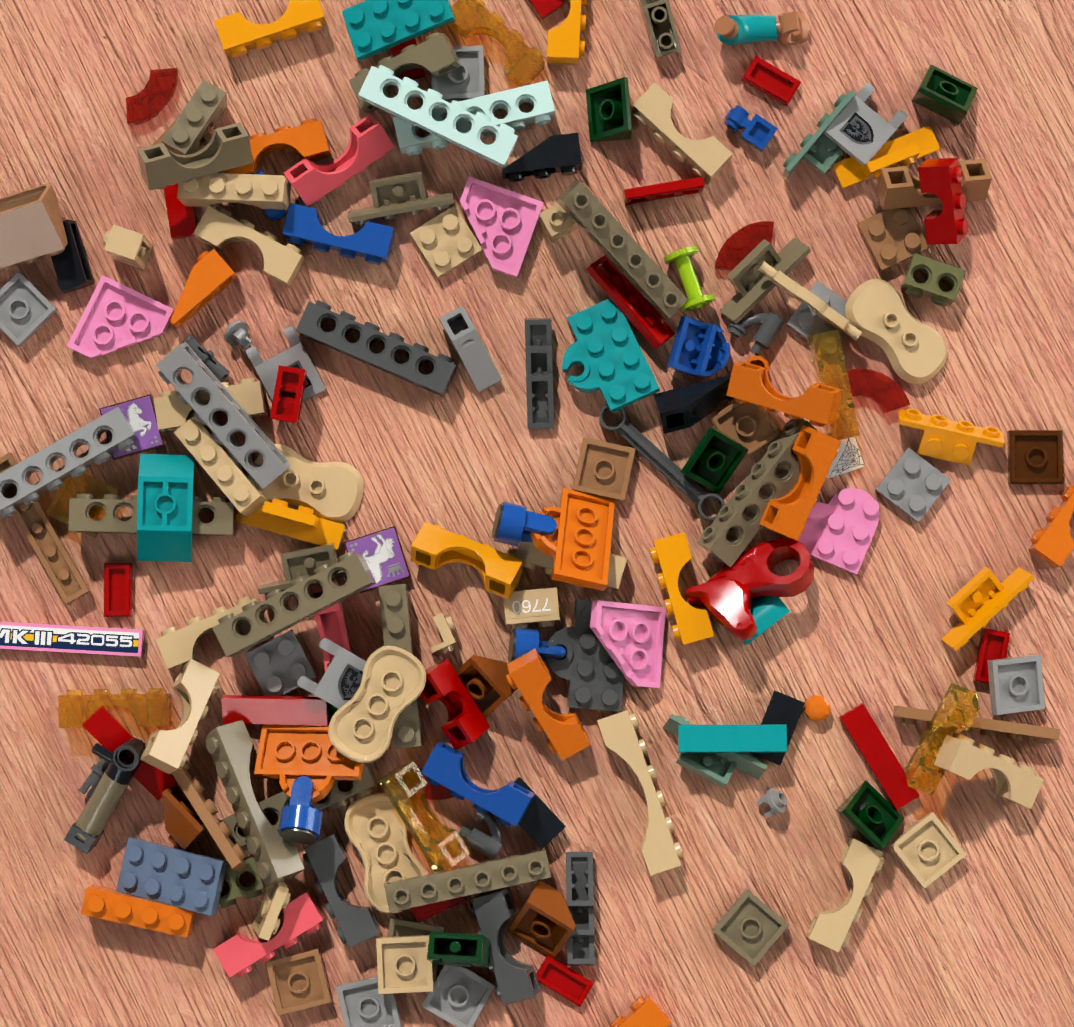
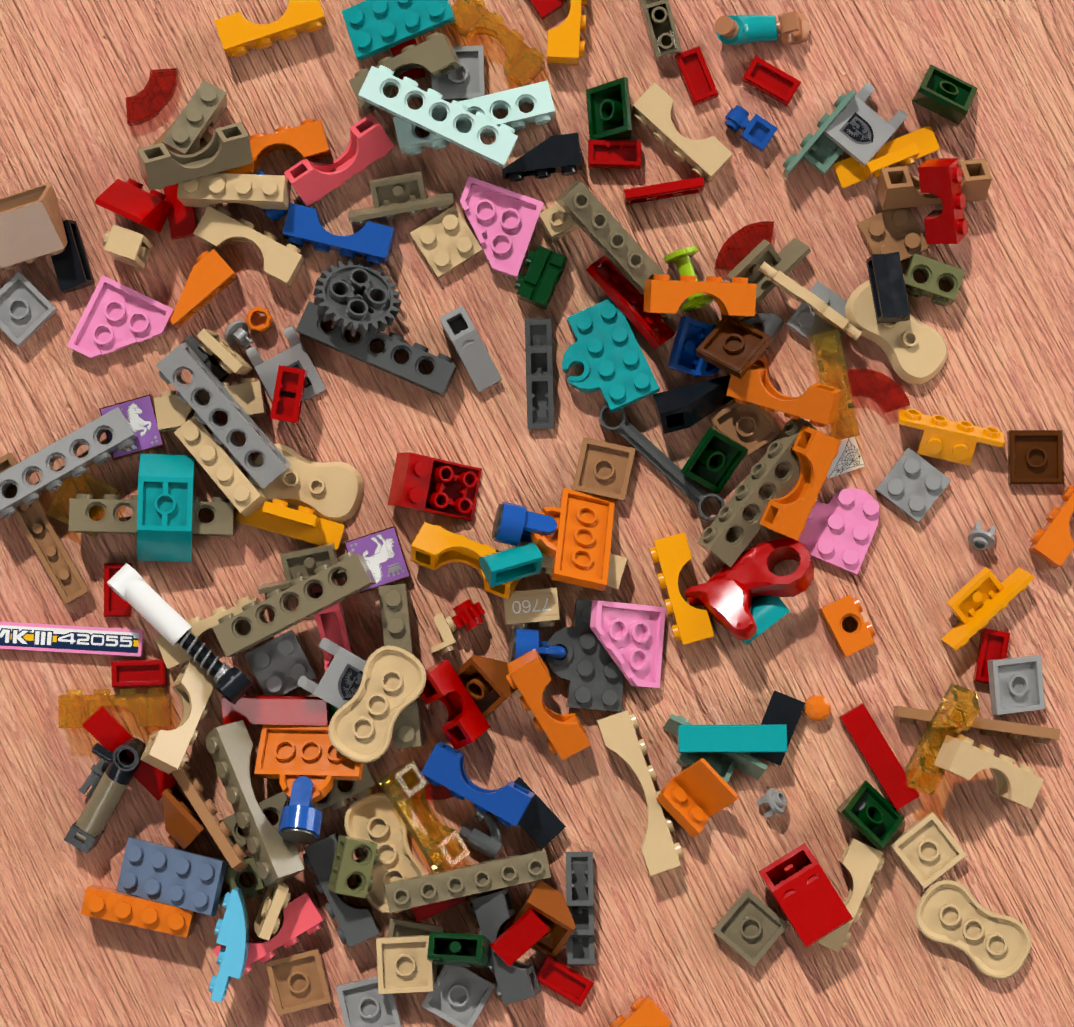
none -> red slope [95,178,173,233]
none -> piece [106,563,253,705]
none -> red tile [111,659,167,688]
none -> tan plate [196,328,254,376]
none -> medium azure slope [208,887,249,1003]
none -> orange tile [246,306,273,334]
none -> dark grey gear [313,259,401,337]
none -> olive brick [327,835,379,898]
none -> red slope [388,452,482,521]
none -> red gear [452,599,485,632]
none -> teal brick [479,542,543,588]
none -> red tile [490,908,550,967]
none -> dark green brick [514,246,567,310]
none -> red plate [588,140,641,169]
none -> orange arch [643,274,757,316]
none -> orange bracket [656,758,739,838]
none -> red tile [674,46,719,106]
none -> reddish brown tile [696,315,771,379]
none -> red slope [759,843,853,948]
none -> orange brick [818,594,875,658]
none -> black piece [866,252,910,323]
none -> tan plate [915,880,1032,979]
none -> light grey plate [968,521,995,550]

